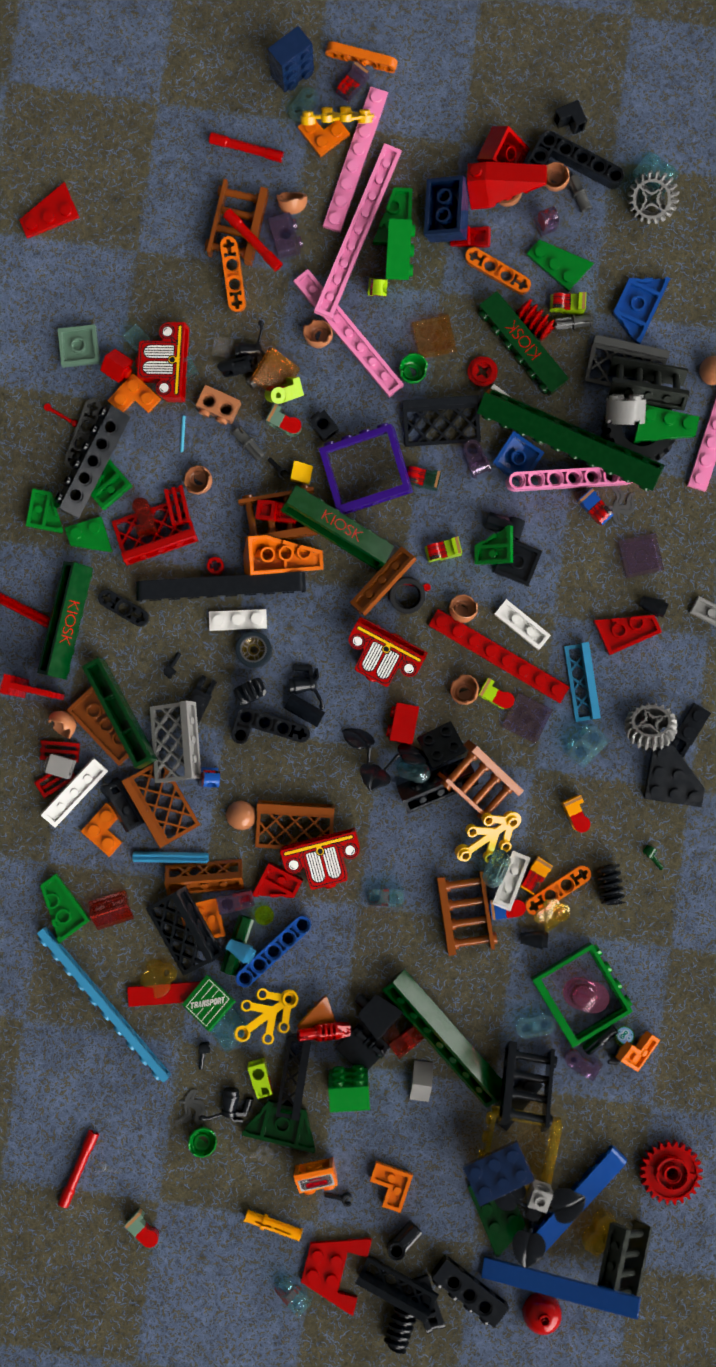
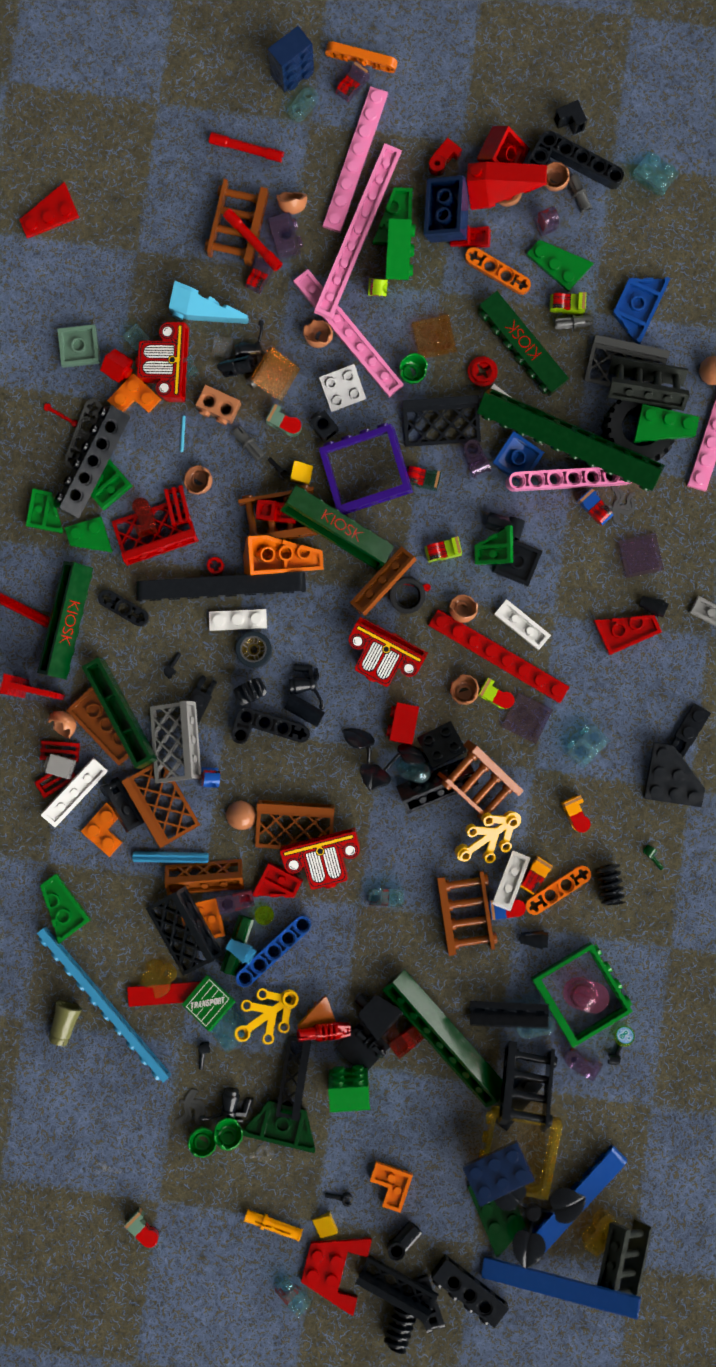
red piece [57,1129,99,1208] -> none
clear red panel [88,890,134,930] -> none
orange beam [220,236,246,312] -> none
lime leg [247,1057,273,1099] -> none
leg [264,376,304,404] -> none
orange slope [294,1157,338,1195] -> none
orange plate [298,120,350,158] -> none
yellow plant [300,106,374,125] -> none
light grey slope [409,1060,433,1102] -> none
clear light blue plate [483,850,511,888] -> none
red piece [516,299,555,341] -> none
red cylinder [522,1293,562,1335] -> none
light grey brick [526,1179,553,1213] -> none
clear yellow plate [534,899,570,932] -> none
dark azure fence [564,642,601,722] -> none
black axle [583,1024,619,1055] -> none
light grey brick [605,394,646,425] -> none
orange plate [616,1031,660,1072] -> none
light grey gear [624,702,677,751] -> none
light grey gear [627,170,680,224] -> none
red gear [639,1139,703,1205] -> none
none -> olive plant [49,1000,82,1046]
none -> medium azure wedge [169,281,249,324]
none -> green hair [213,1118,243,1151]
none -> leg [246,254,274,294]
none -> yellow slope [312,1212,338,1238]
none -> hinge [319,364,366,412]
none -> red leg [429,138,462,176]
none -> black fence [470,1001,549,1029]

